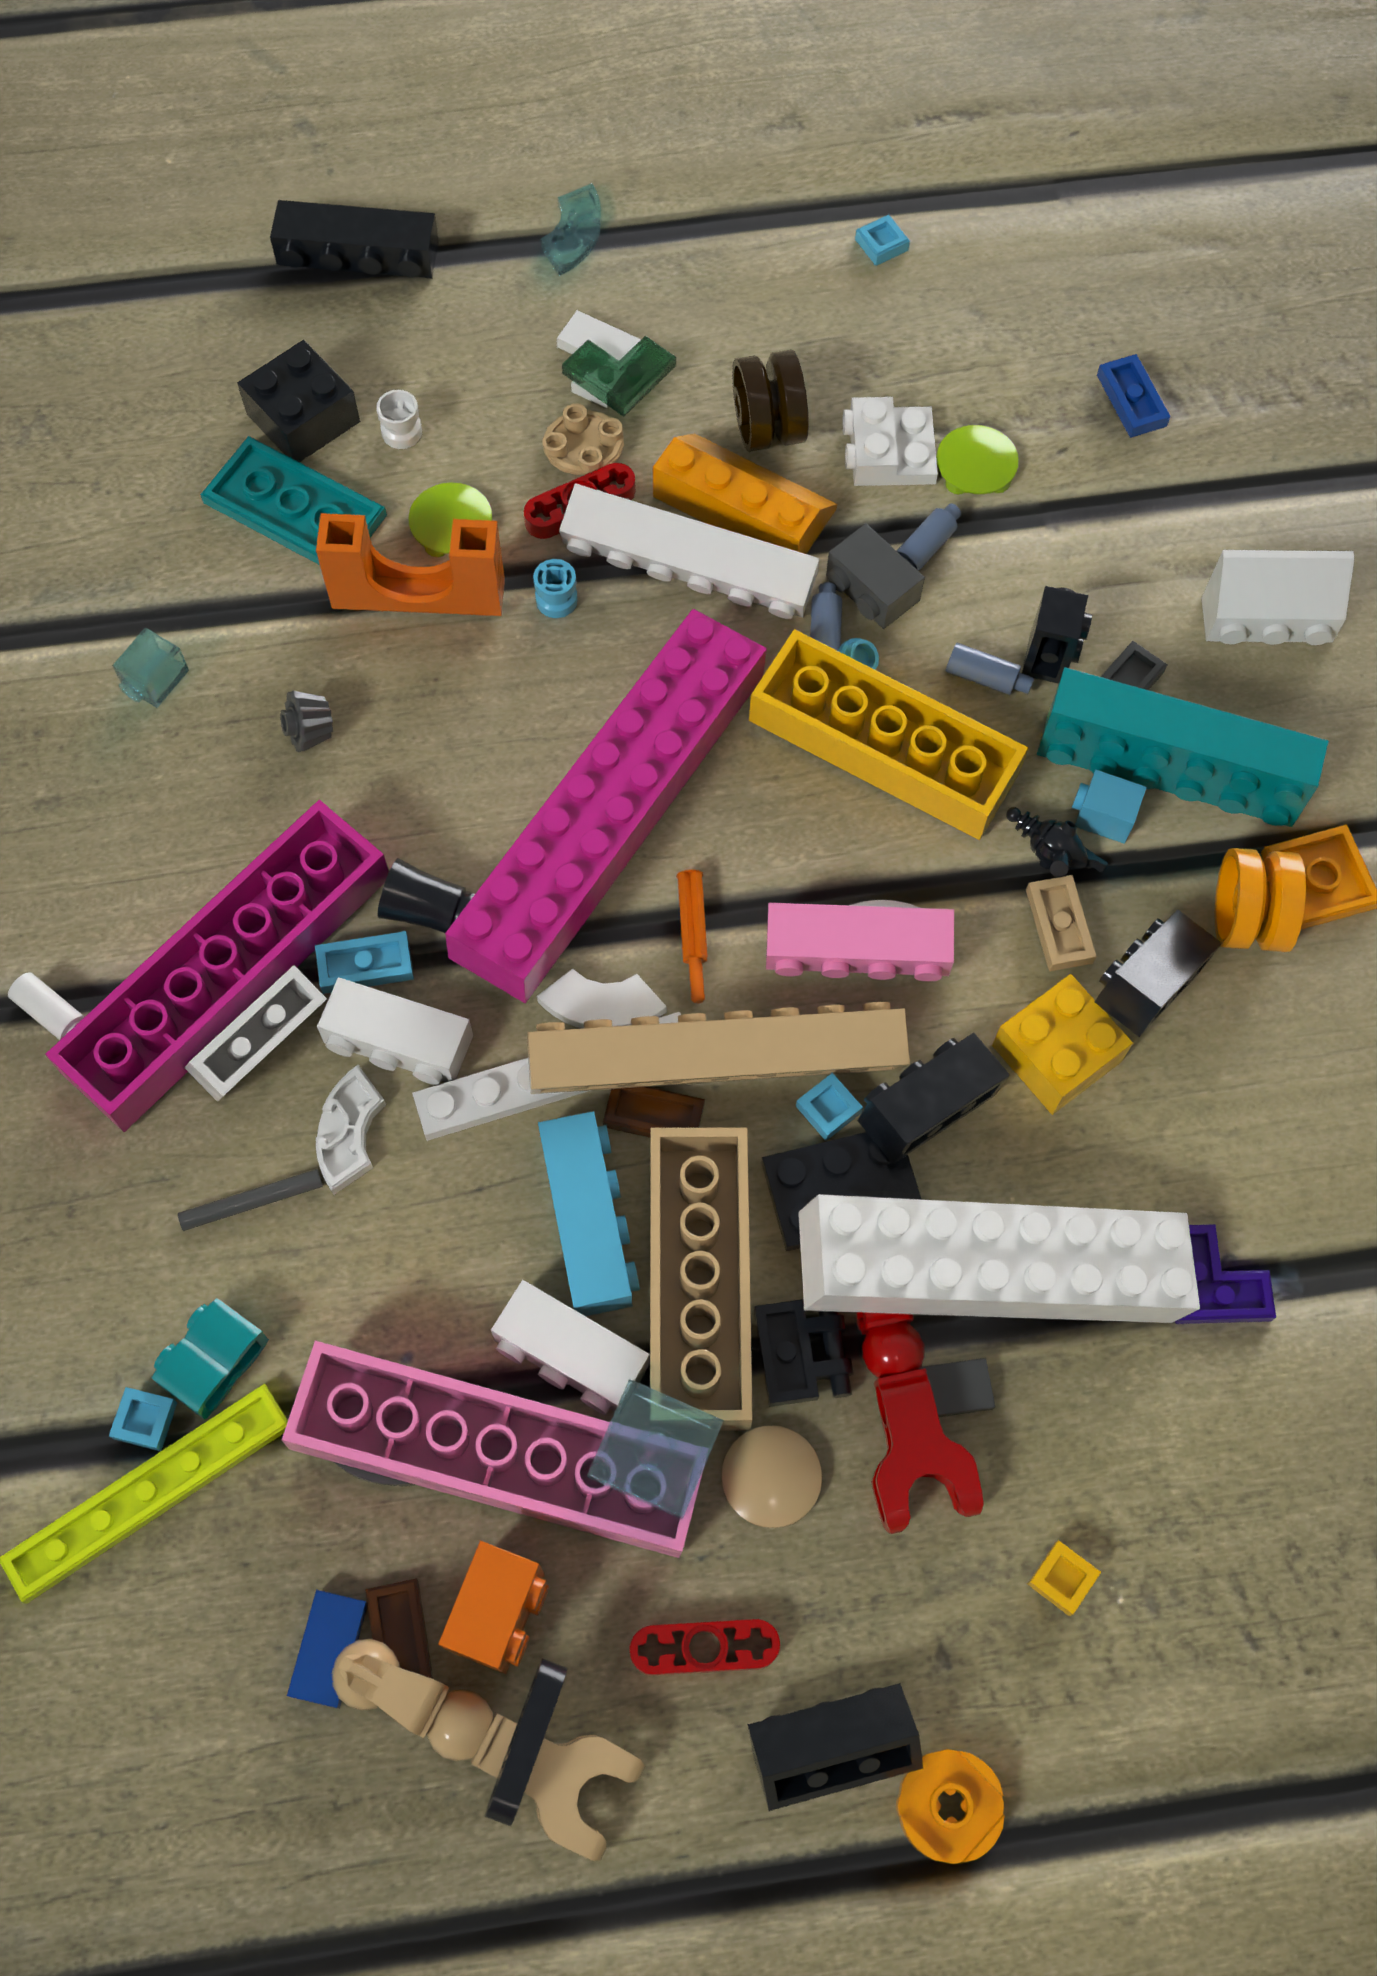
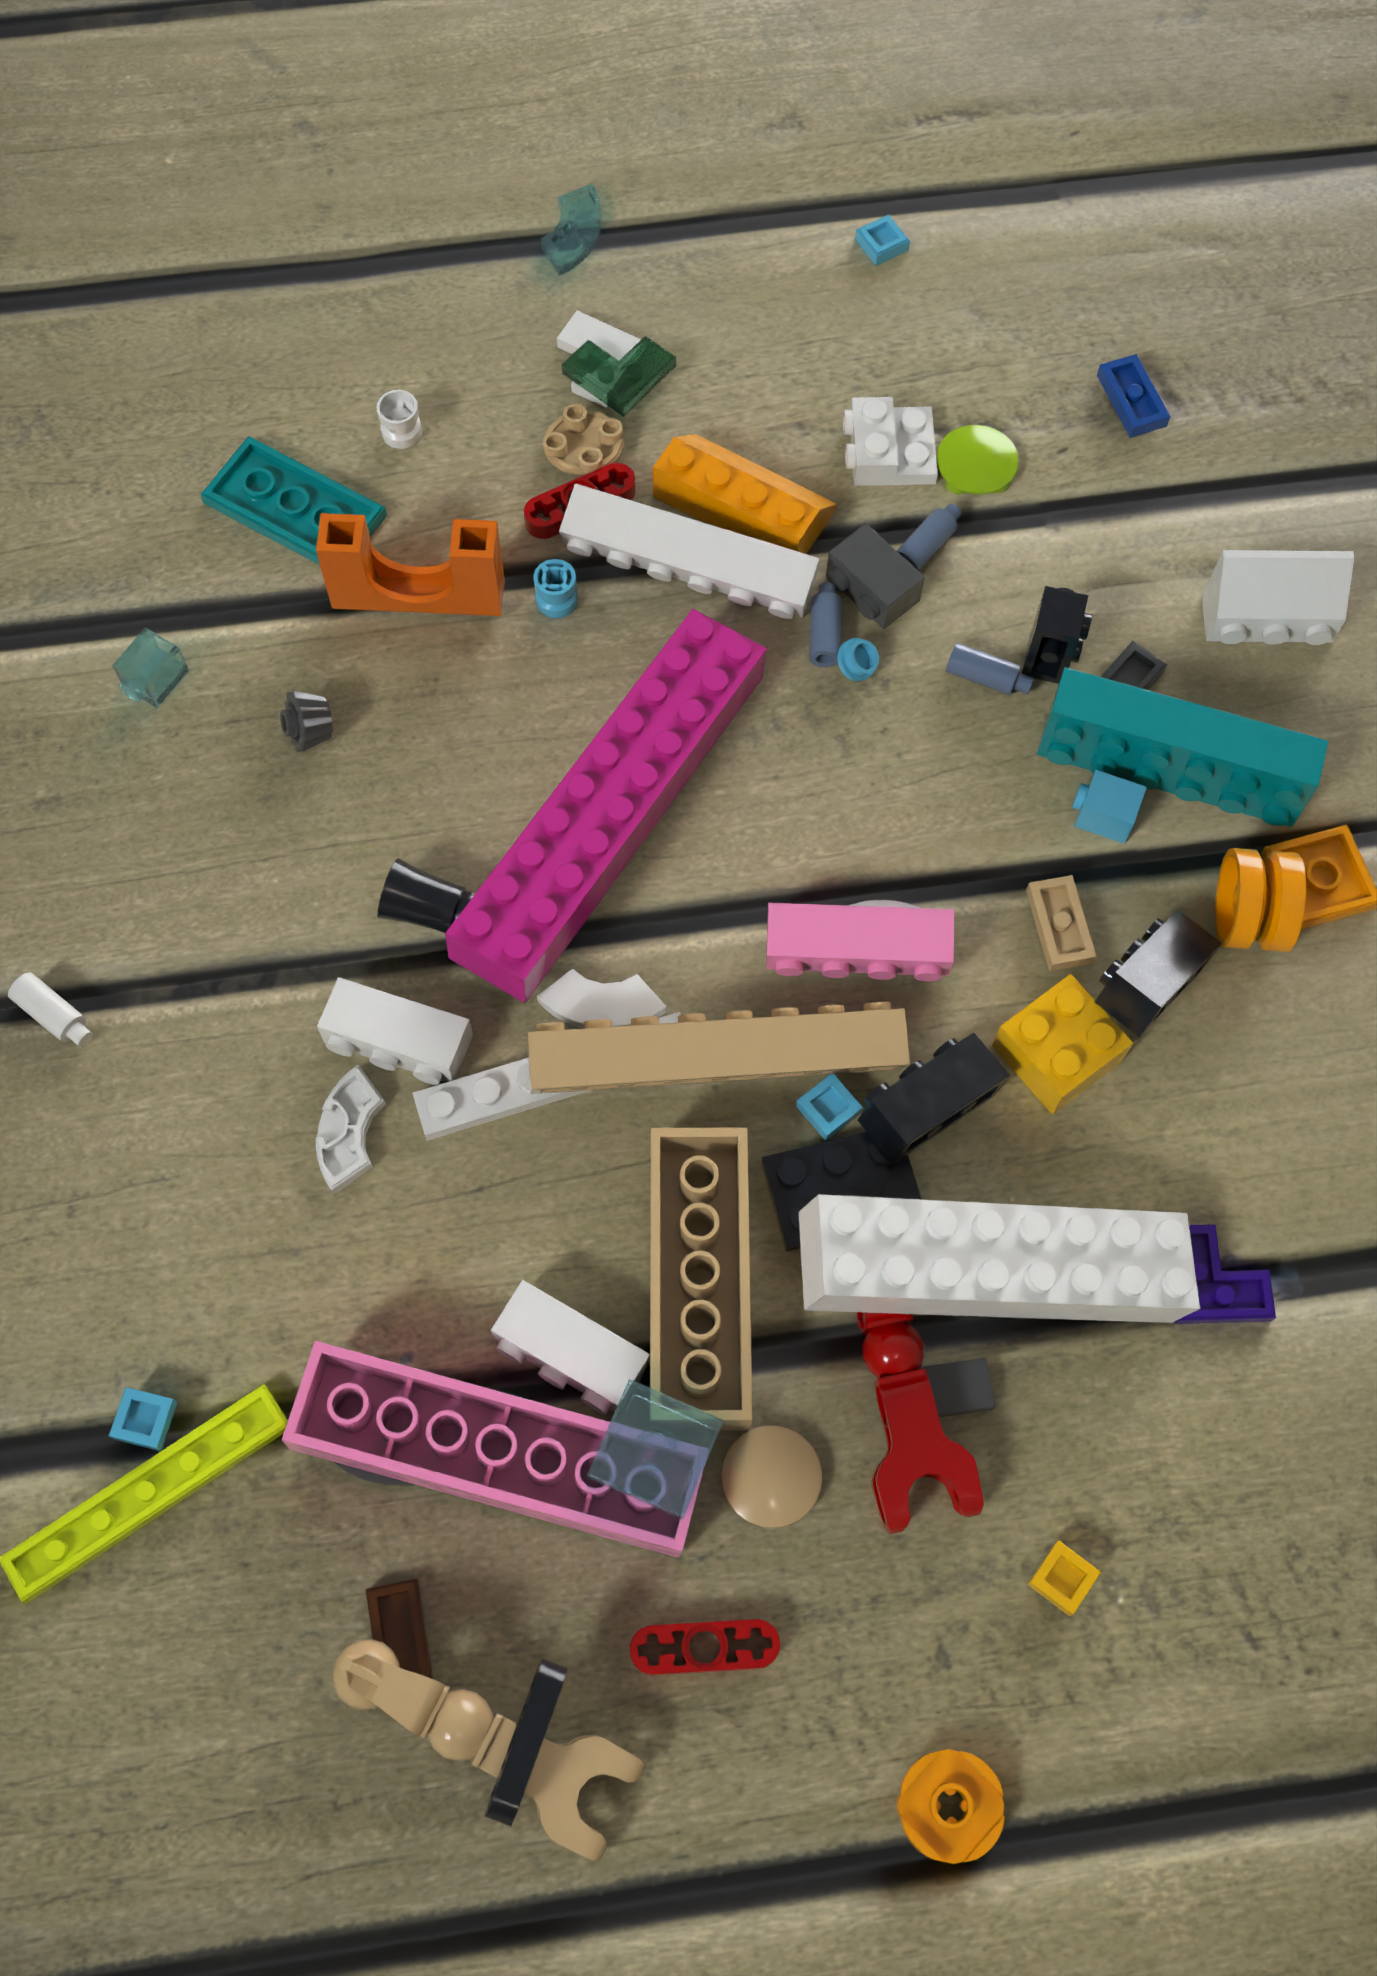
dark pink brick [45,800,389,1132] -> none
teal brick [152,1298,269,1420] -> none
dark grey bar [178,1169,323,1231] -> none
white brick [185,965,327,1102] -> none
black brick [237,339,360,462] -> none
black brick [270,200,439,278] -> none
blue tile [287,1590,368,1709] -> none
medium azure plate [315,931,414,994] -> none
lime dish [409,482,492,558] -> none
orange brick [438,1540,549,1674] -> none
medium azure brick [538,1111,640,1316] -> none
reddish brown tile [603,1087,705,1138] -> none
orange axle [676,869,708,1004] -> none
dark brown wheel [732,349,809,452] -> none
black brick [748,1683,923,1811] -> none
yellow brick [749,629,1029,840] -> none
black plate [754,1299,854,1407] -> none
black piece [1006,807,1108,877] -> none

